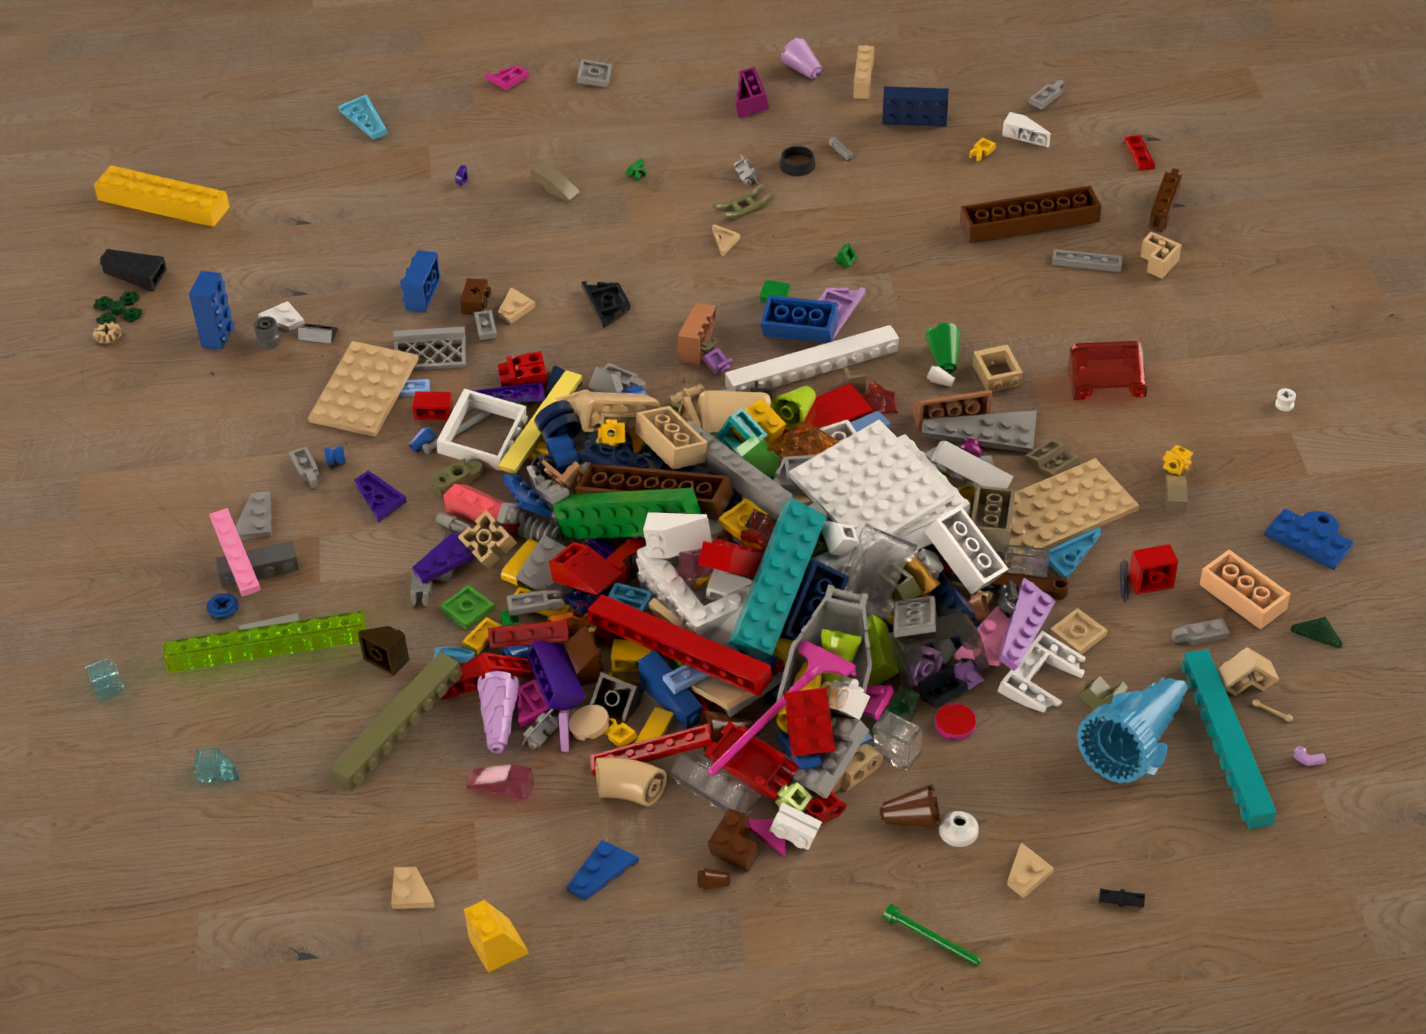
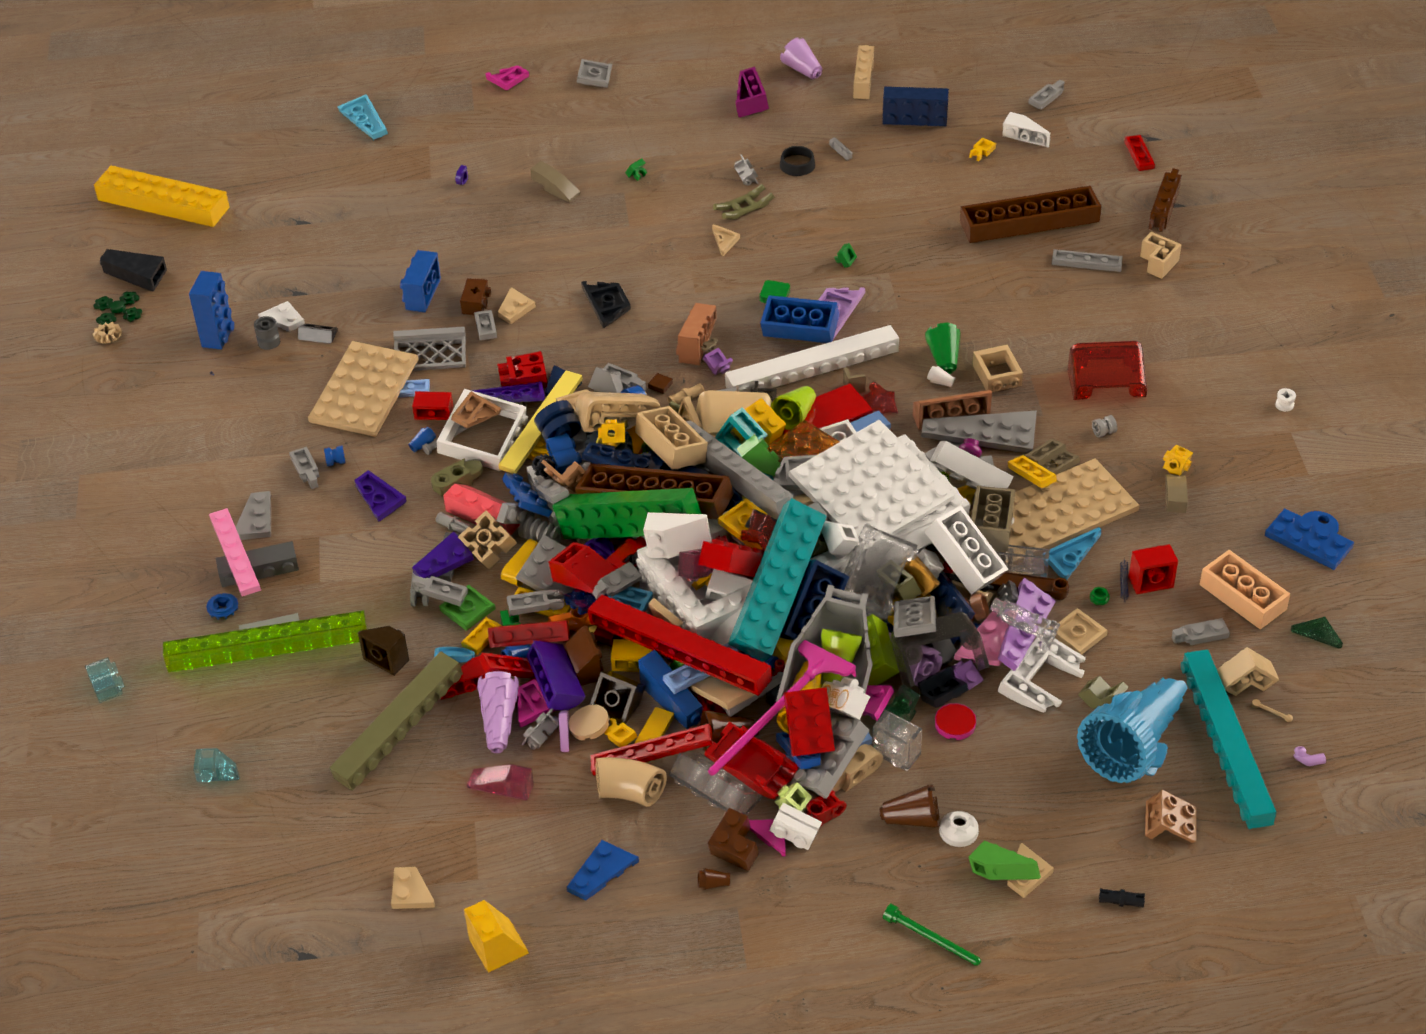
none -> light grey hinge [412,576,468,606]
none -> medium nougat wing [451,391,501,428]
none -> light grey hinge [592,562,643,599]
none -> reddish brown tile [648,373,673,394]
none -> bright green slope [969,840,1041,880]
none -> clear piece [990,598,1060,653]
none -> yellow plate [1008,455,1057,488]
none -> green plate [1089,587,1110,605]
none -> light grey wheel [1092,415,1117,438]
none -> medium nougat bracket [1145,790,1197,843]

